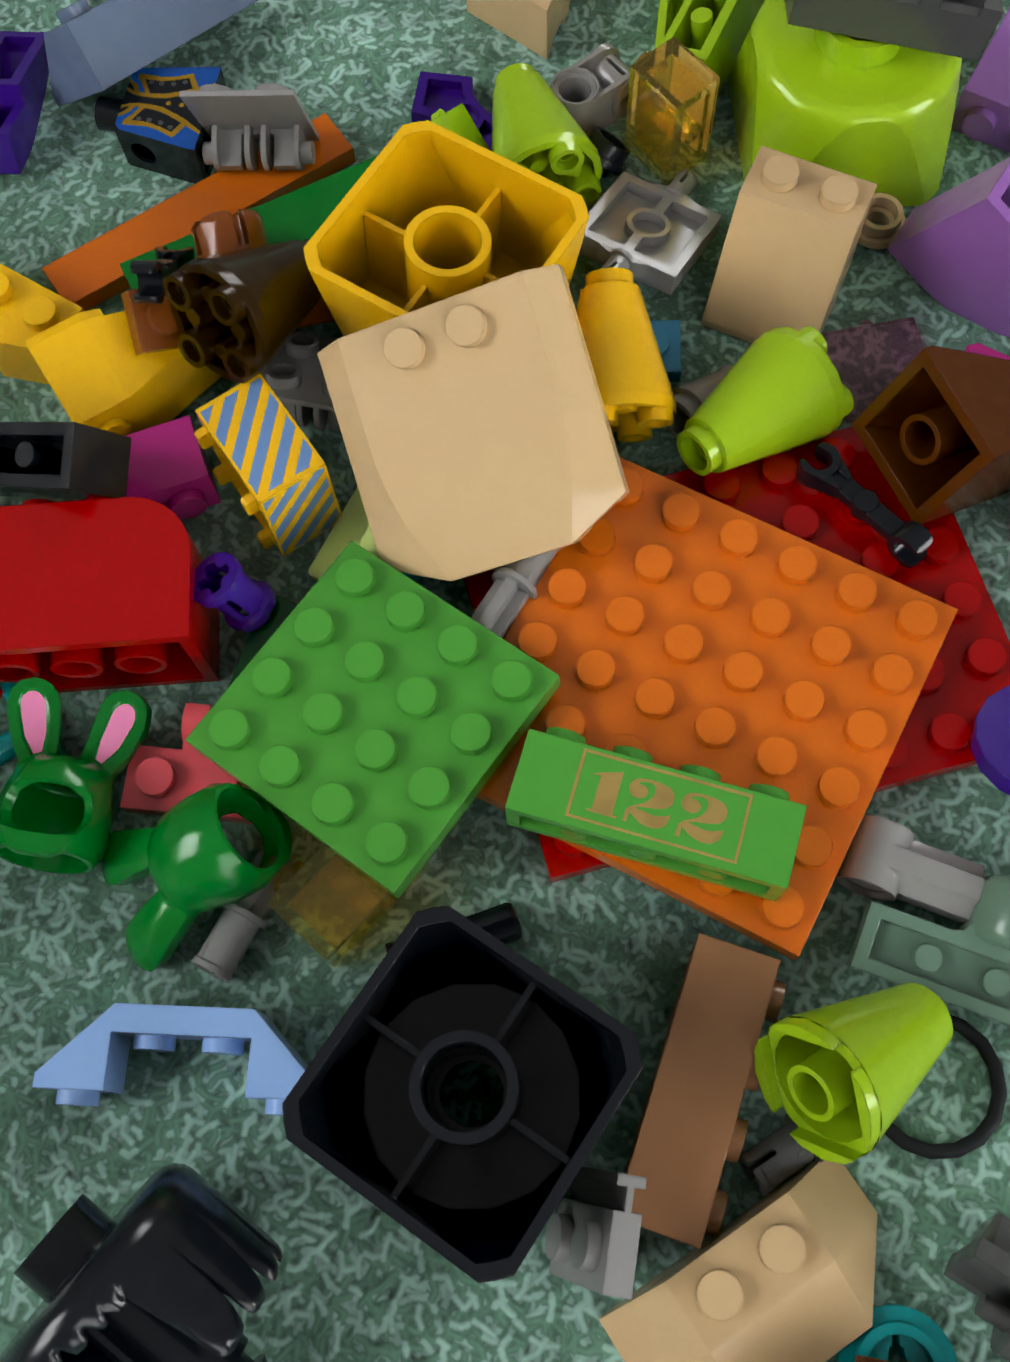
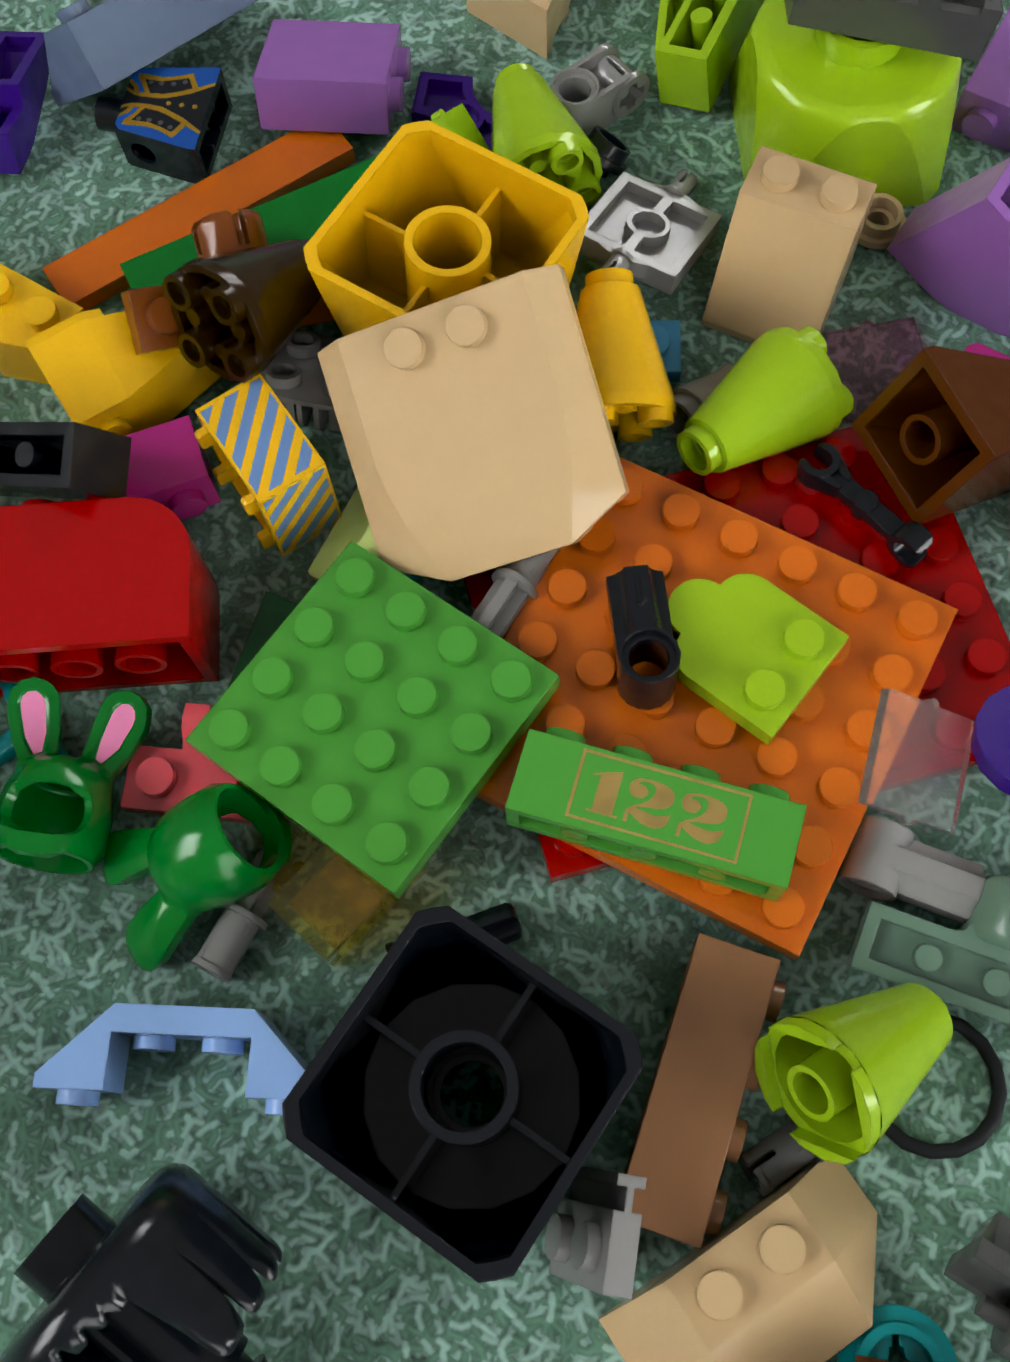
black piece [130,246,195,304] -> none
light grey hinge [179,83,320,171] -> none
dark purple bush [194,552,276,633] -> none
clear yellow brick [625,36,720,185] -> none
none -> medium lavender brick [253,19,411,135]
none -> black piece [606,565,681,710]
none -> lime plate [668,573,850,745]
none -> clear piece [858,688,974,834]

